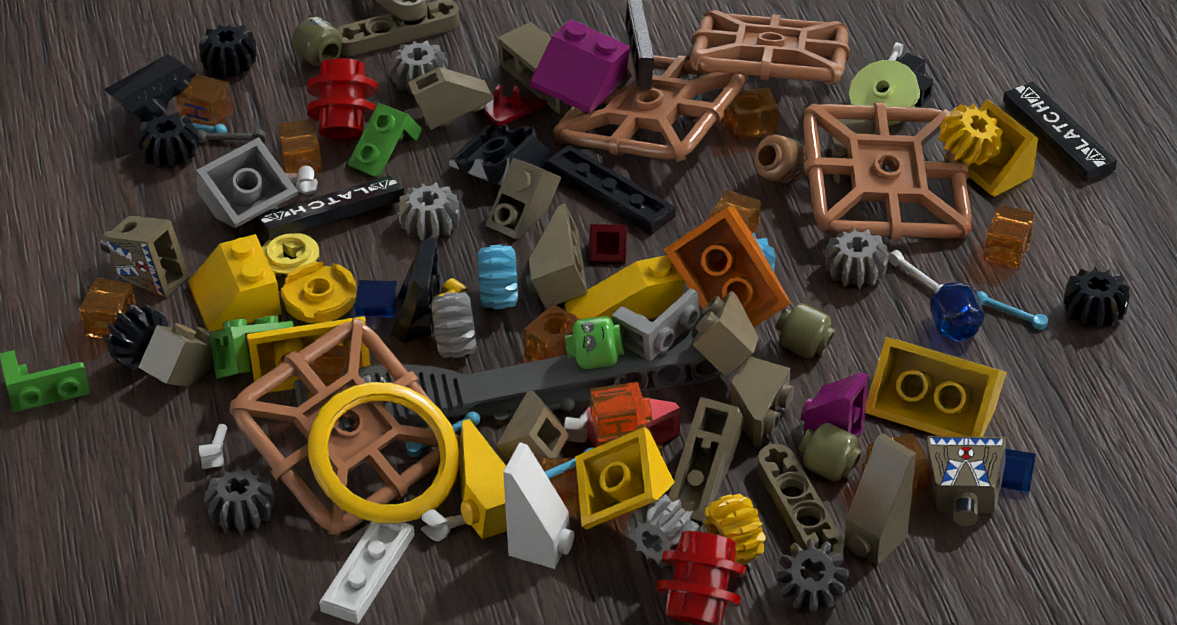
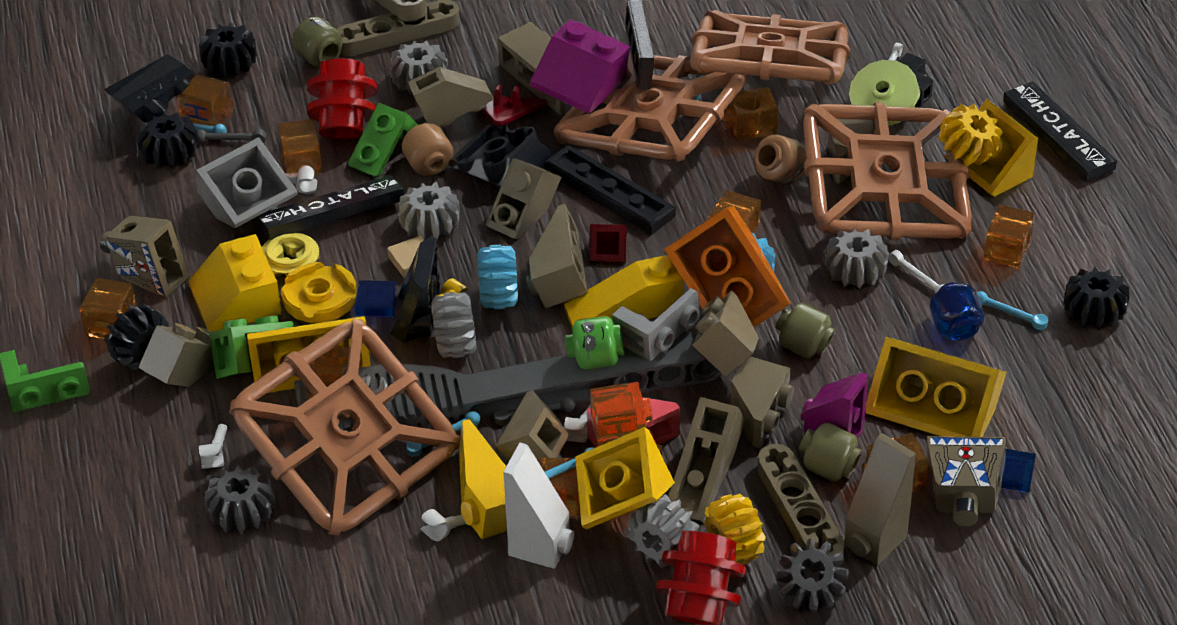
yellow wedge [308,382,460,524] -> none
white tile [319,522,415,624] -> none
clear orange brick [523,304,579,362] -> none
none -> tan tile [388,235,438,279]
none -> medium nougat head [402,123,454,176]

